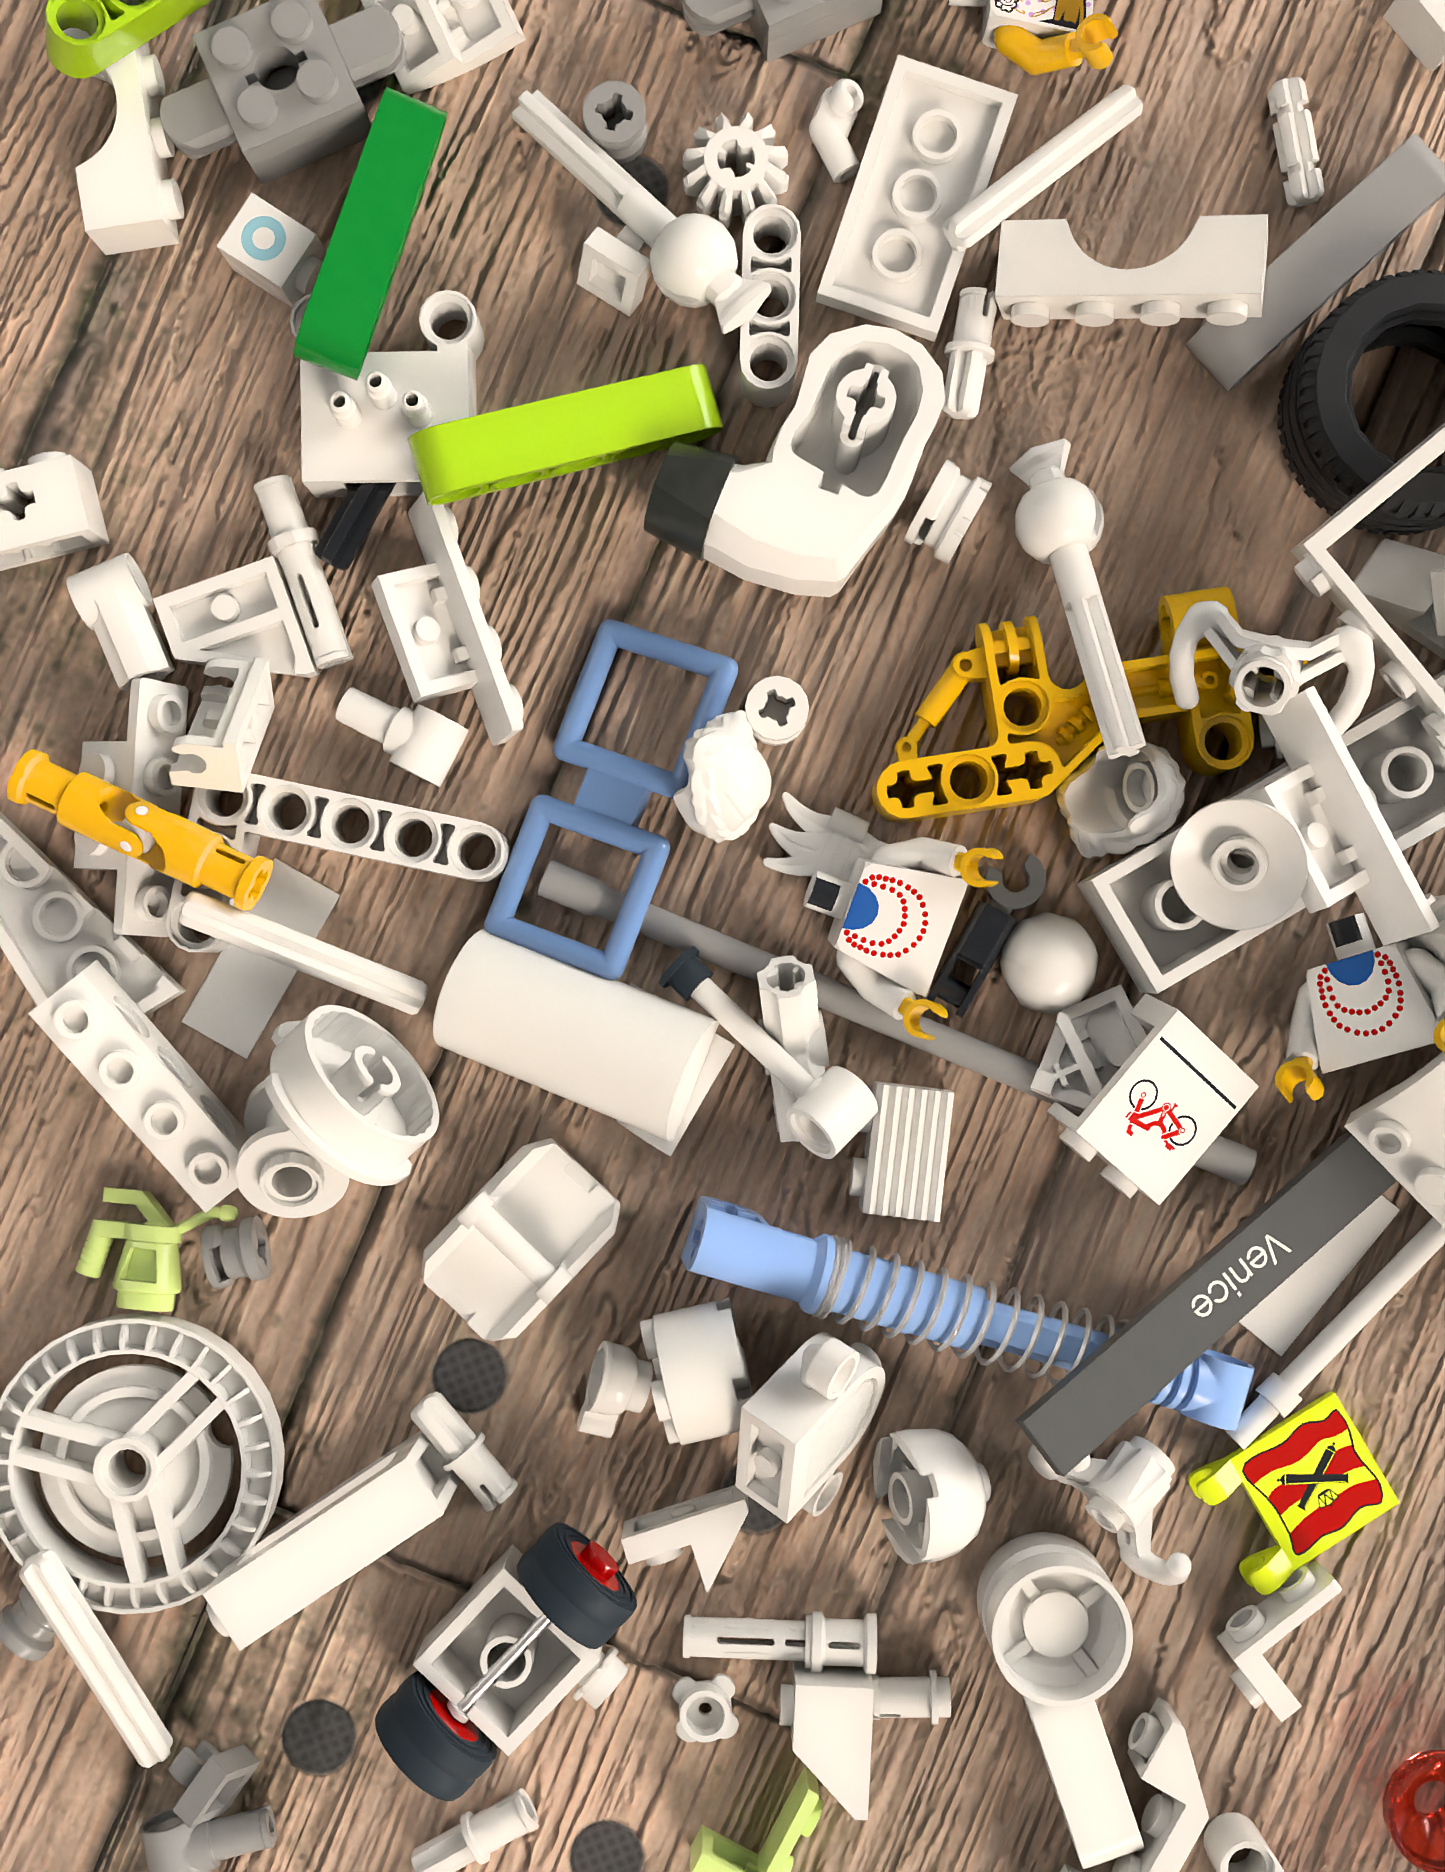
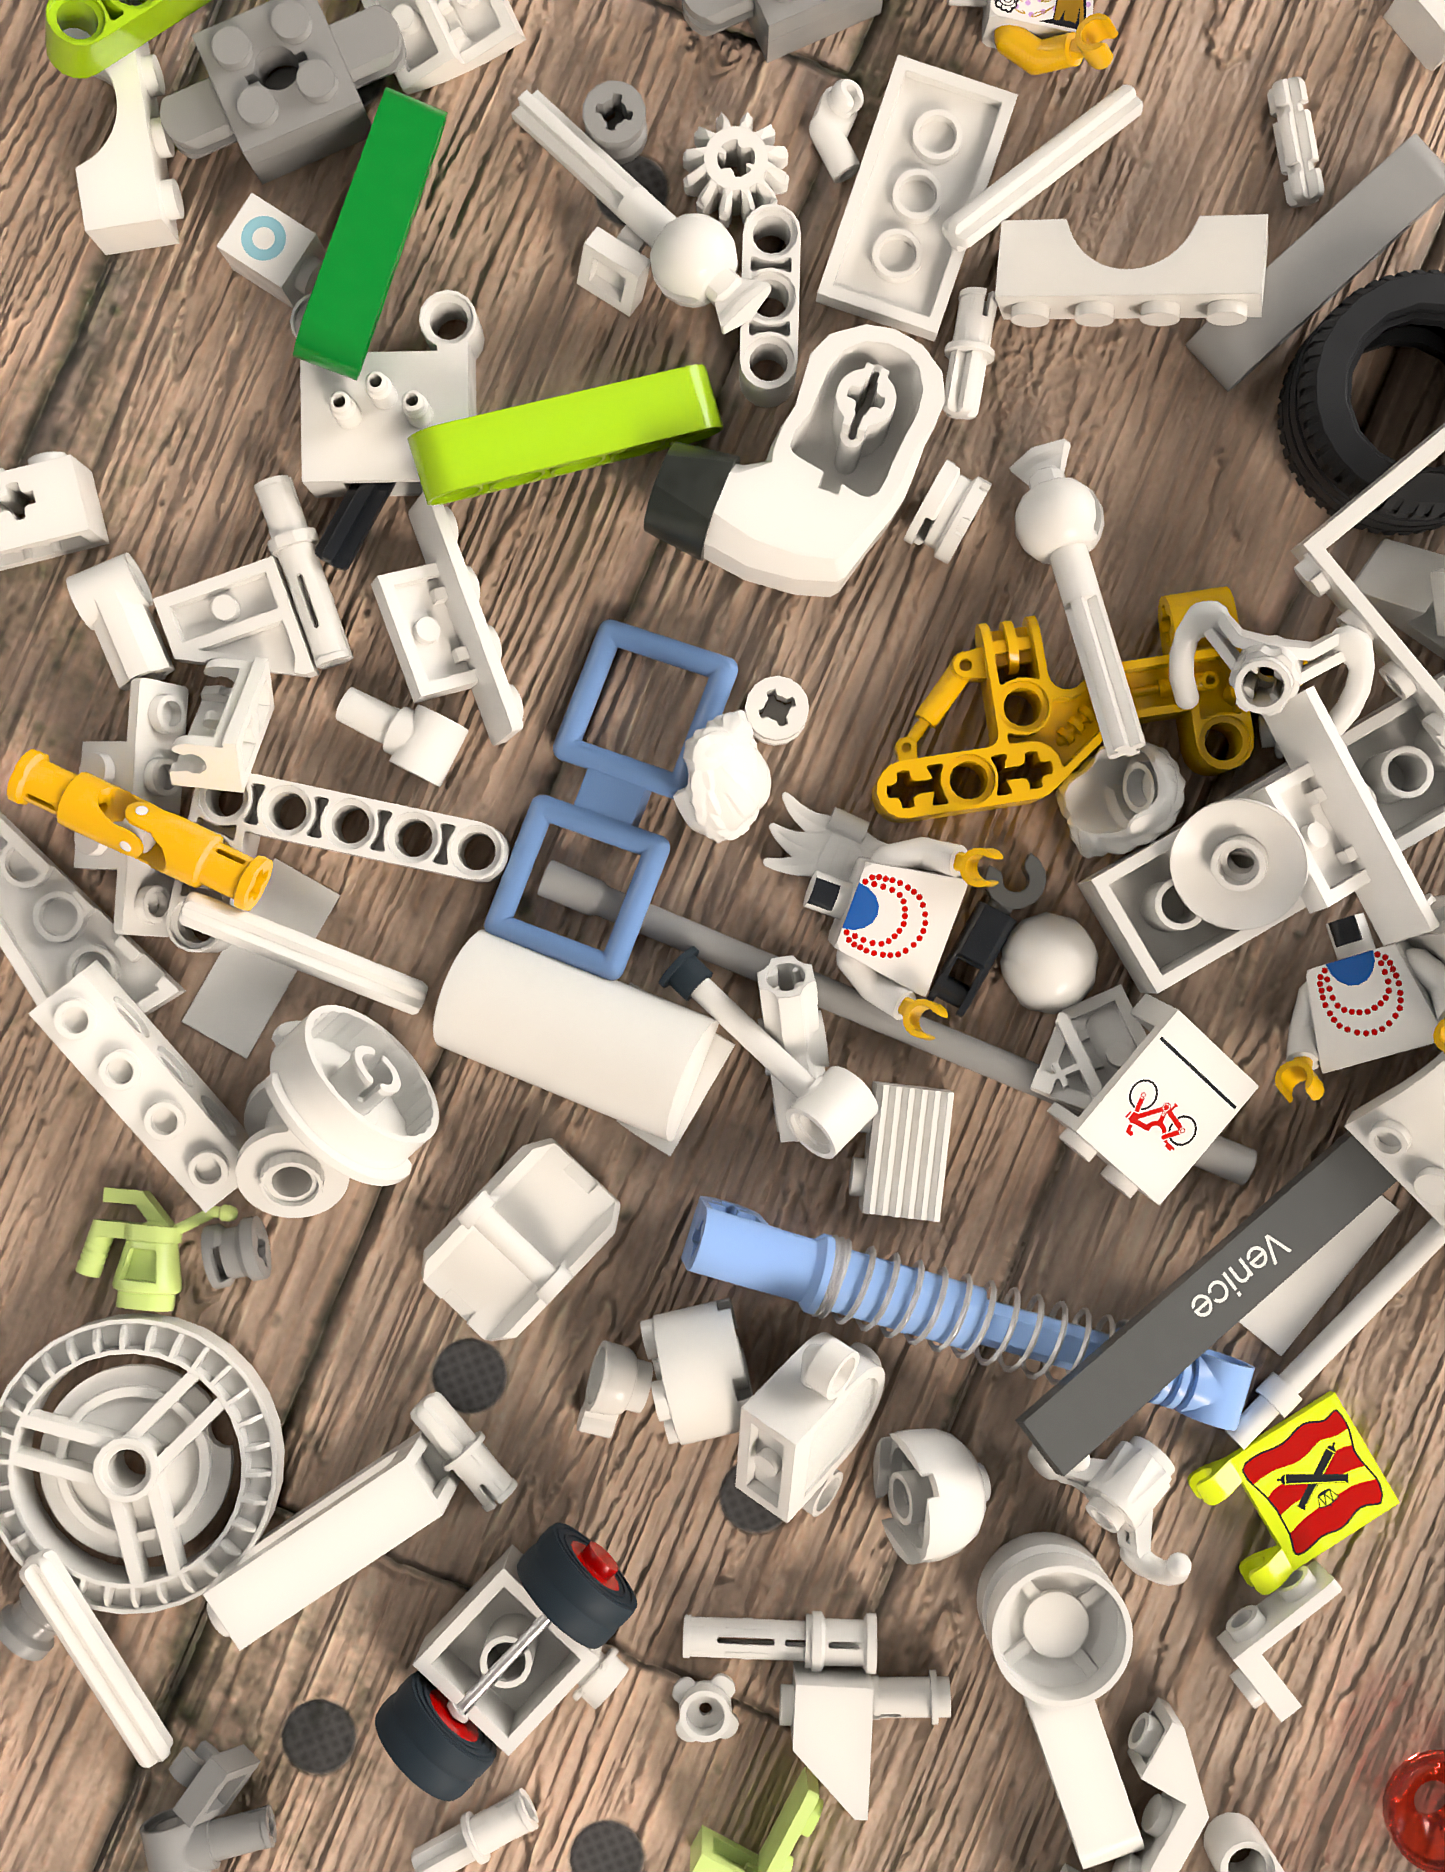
white slope [621,1485,749,1592] -> none

